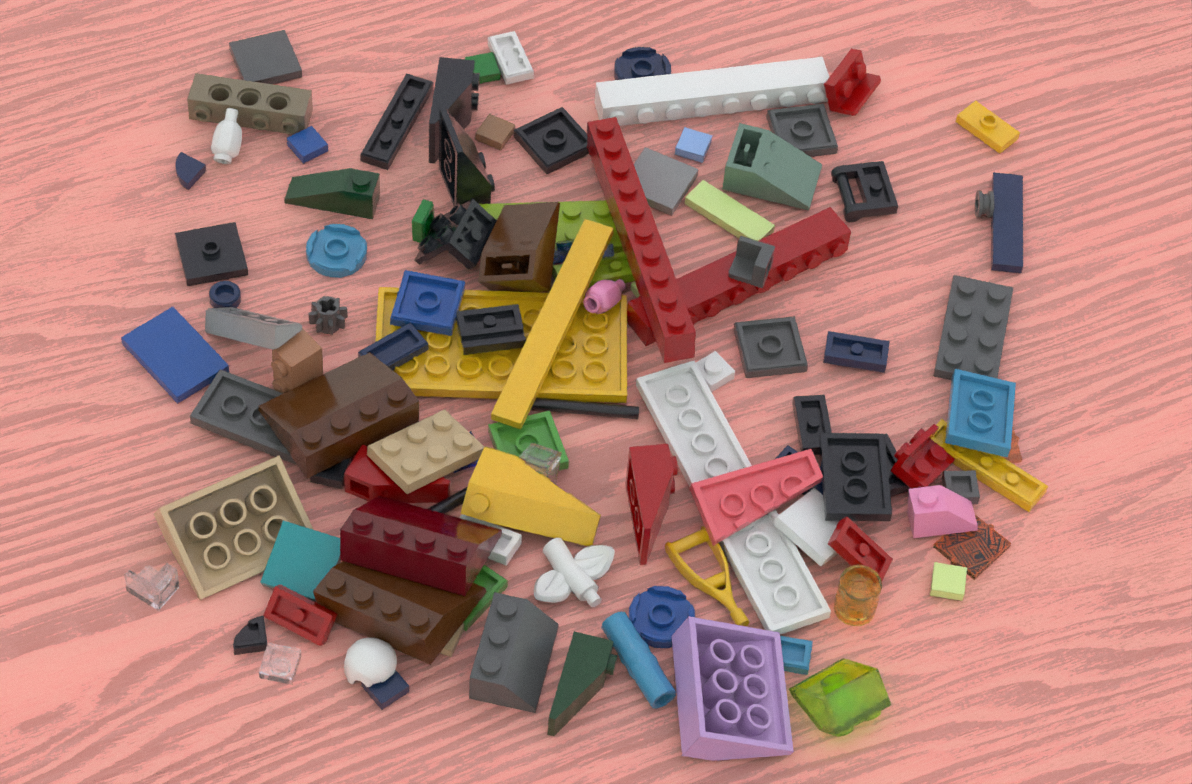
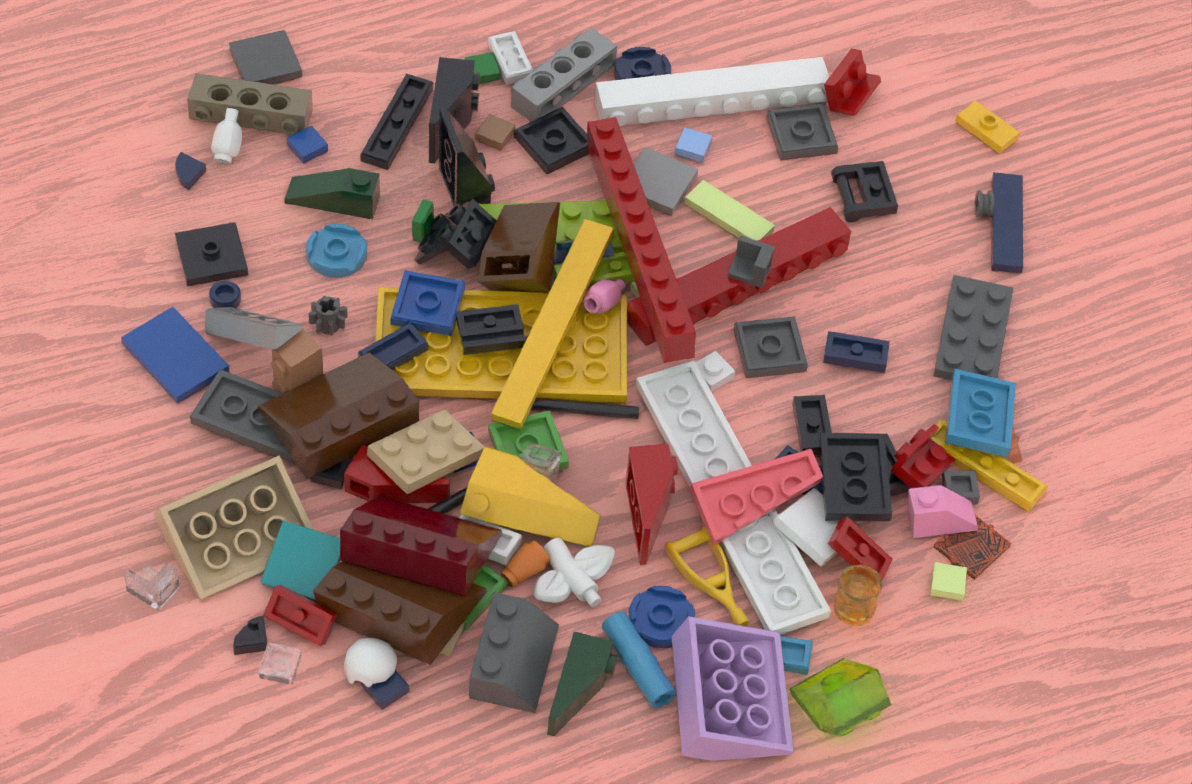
sand green slope [722,123,822,210] -> none
none -> orange cone [500,540,550,588]
none -> light grey brick [511,28,617,122]

